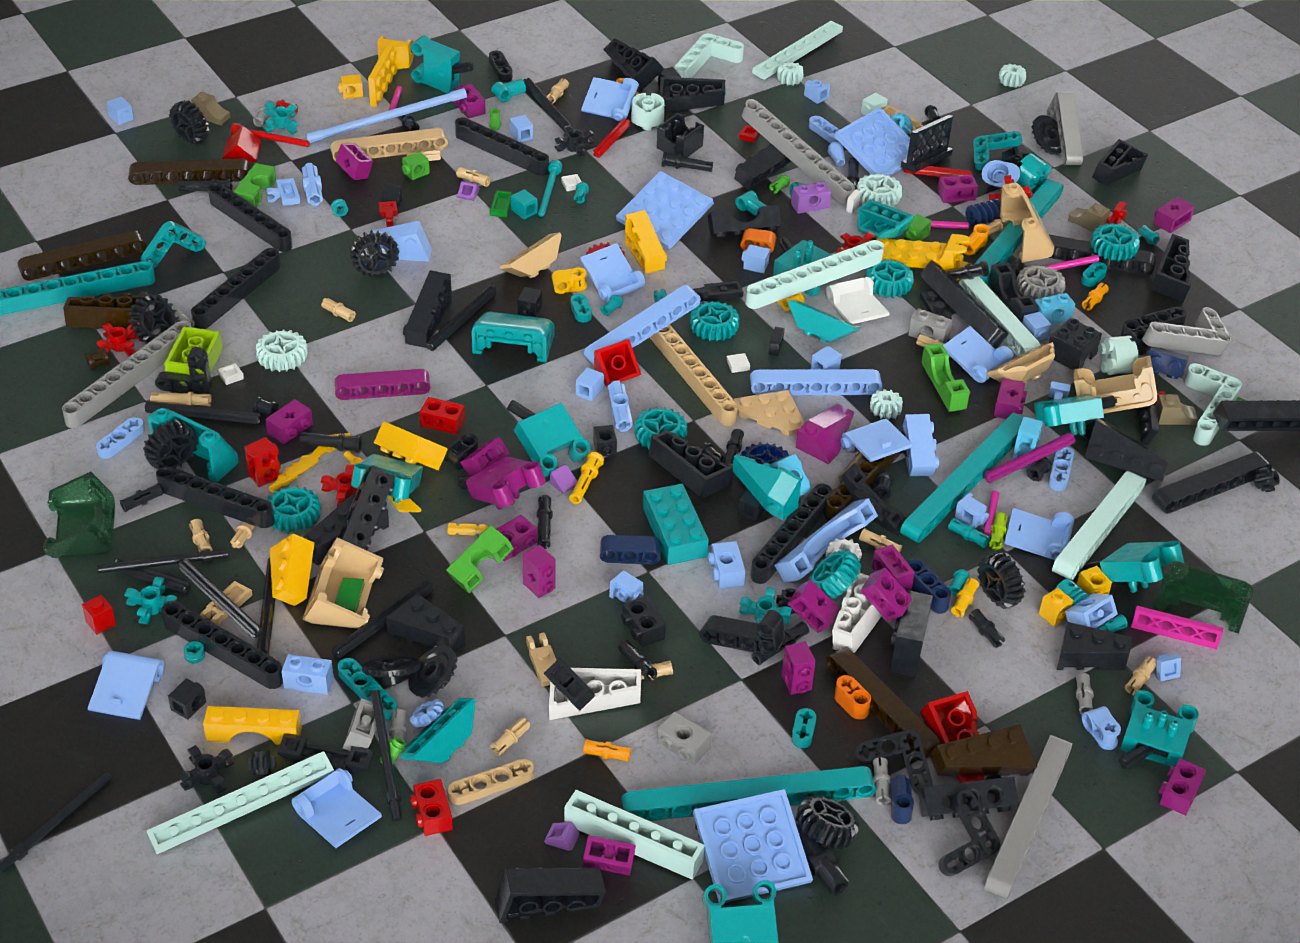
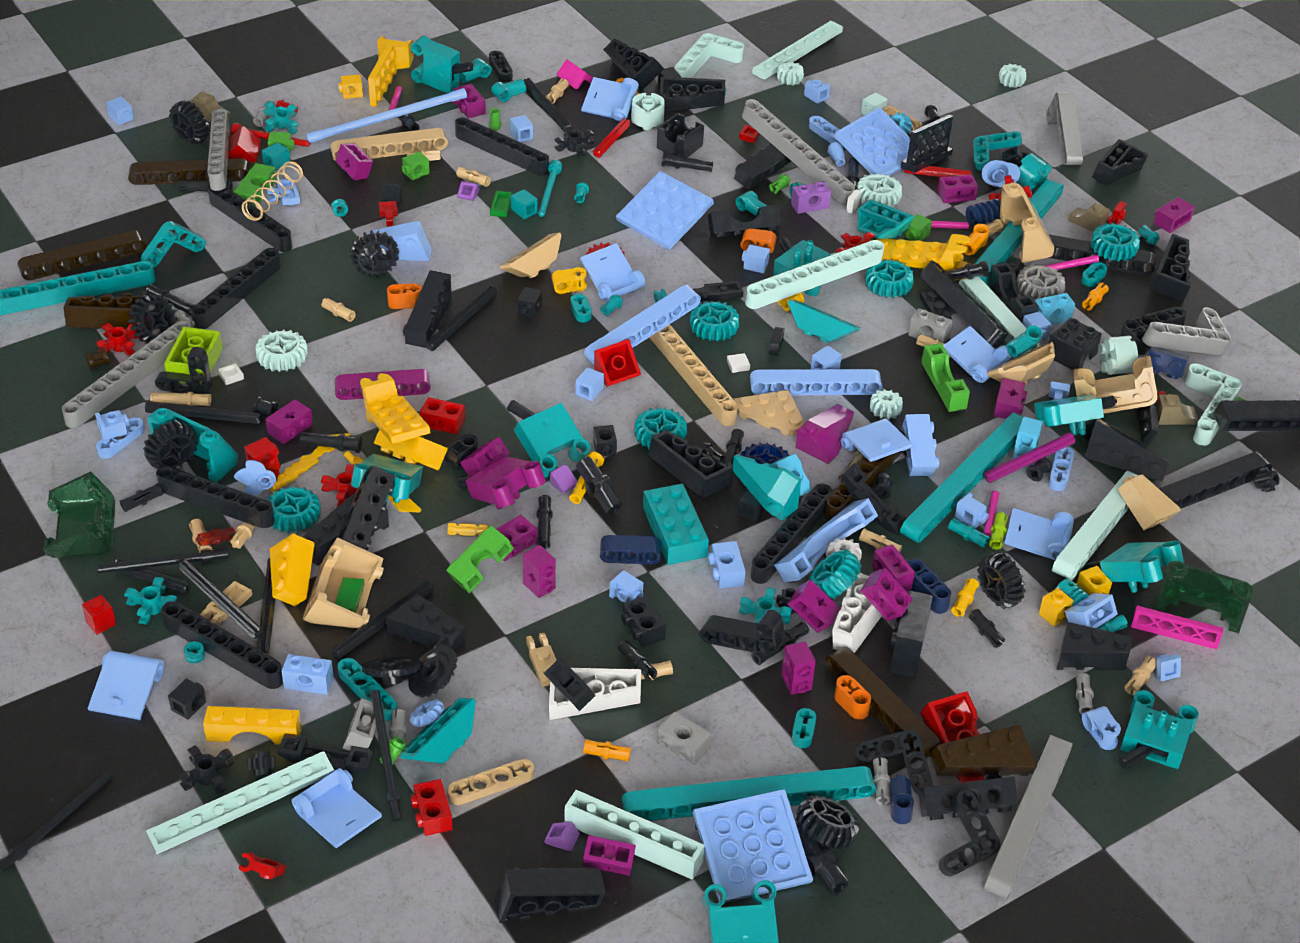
light blue piece [302,163,323,206] -> none
teal windscreen [472,312,555,362] -> none
tan axle [490,717,530,756] -> none
white tile [561,174,582,191] -> none
light blue piece [608,381,633,432] -> none
yellow wedge [625,210,667,274] -> none
white door [826,277,889,324] -> none
teal pin [948,569,970,596] -> none
black gear [1031,115,1061,155] -> none
magenta brick [1159,758,1206,816] -> none
none -> light blue brick [95,410,129,440]
none -> black pin [146,284,195,316]
none -> clear red axle [196,527,236,546]
none -> light grey beam [207,109,230,191]
none -> light blue plate [234,460,276,495]
none -> red plate [238,852,286,879]
none -> tan piece [242,161,303,221]
none -> teal brick [262,143,290,171]
none -> bright green brick [268,132,294,153]
none -> yellow hinge [360,373,430,444]
none -> orange beam [387,283,422,309]
none -> teal piece [459,58,492,83]
none -> dark pink panel [556,59,593,90]
none -> black piece [576,456,622,515]
none -> teal piece [1006,325,1043,358]
none -> tan slope [1117,474,1181,530]

